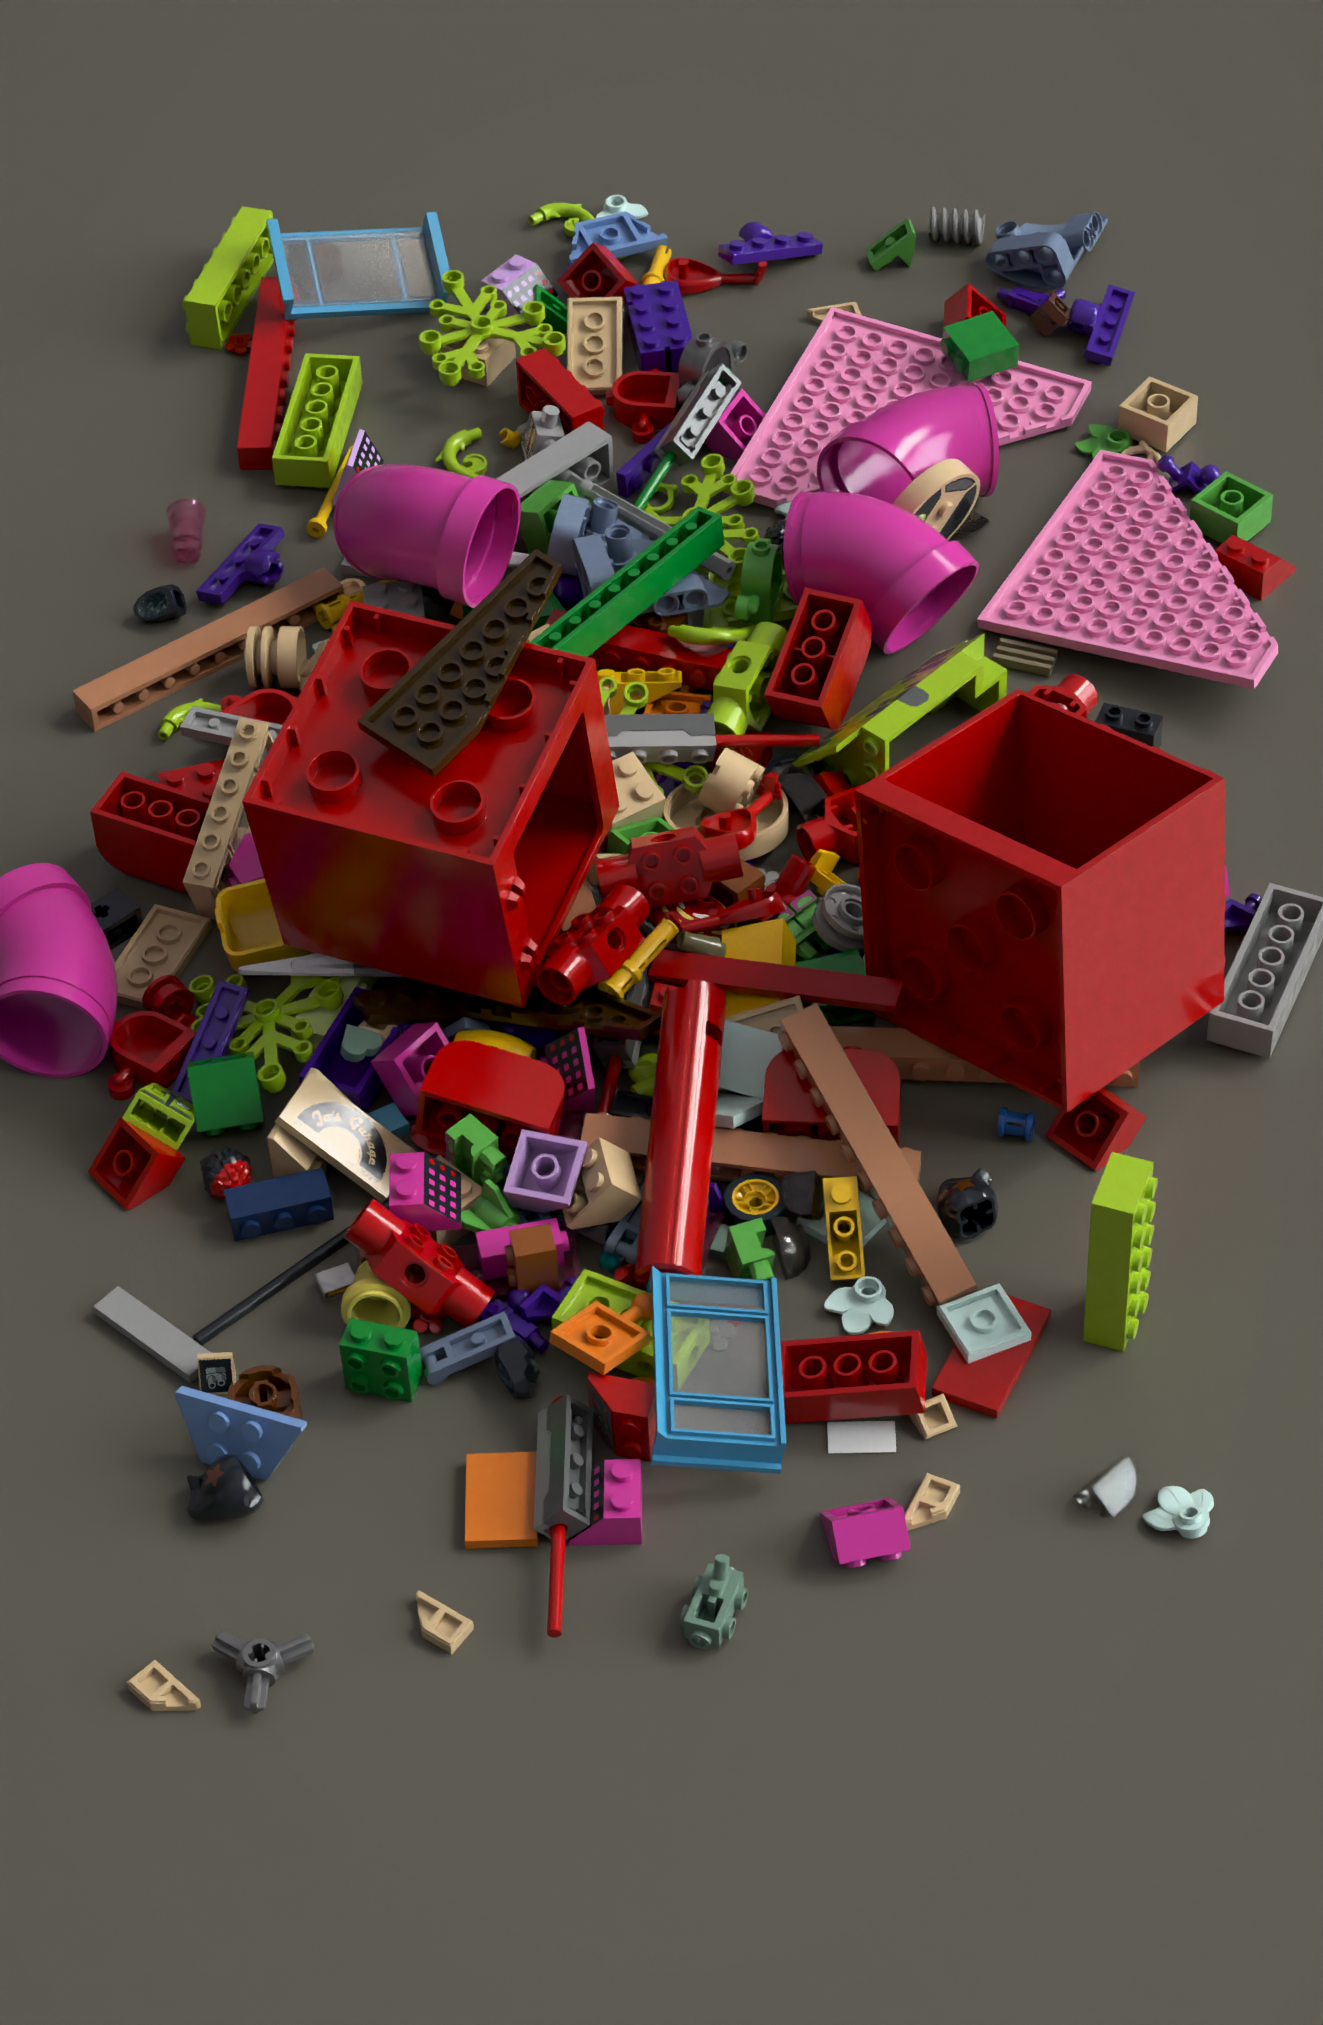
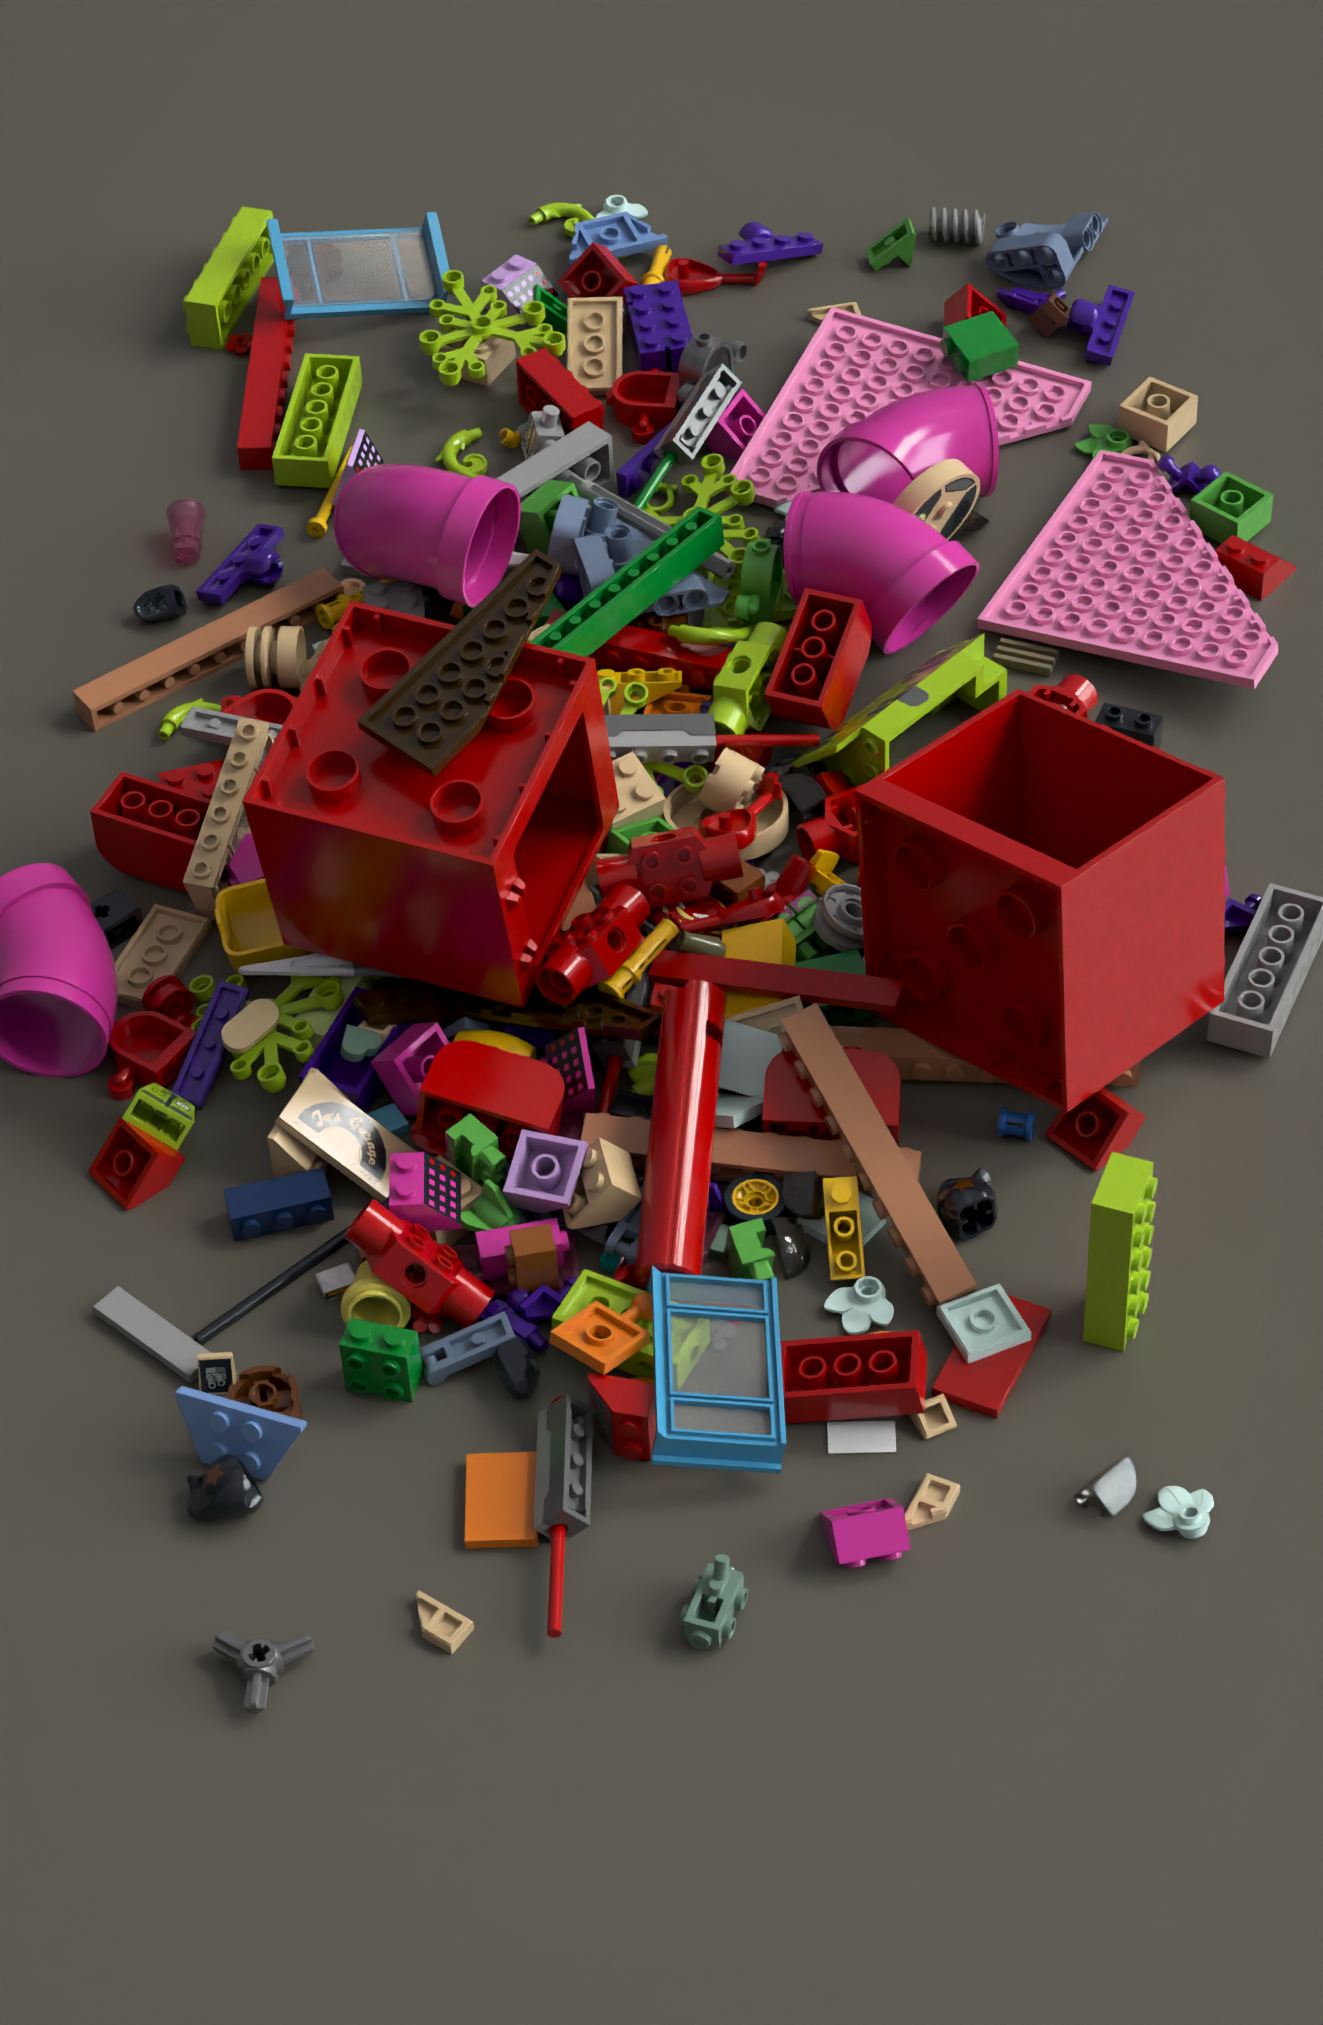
tan tile [126,1660,201,1711] -> none
green brick [187,1051,264,1136] -> none
piece [200,1146,253,1200] -> none
dark pink slope [569,1459,642,1545] -> none
none -> tan tile [222,999,279,1054]

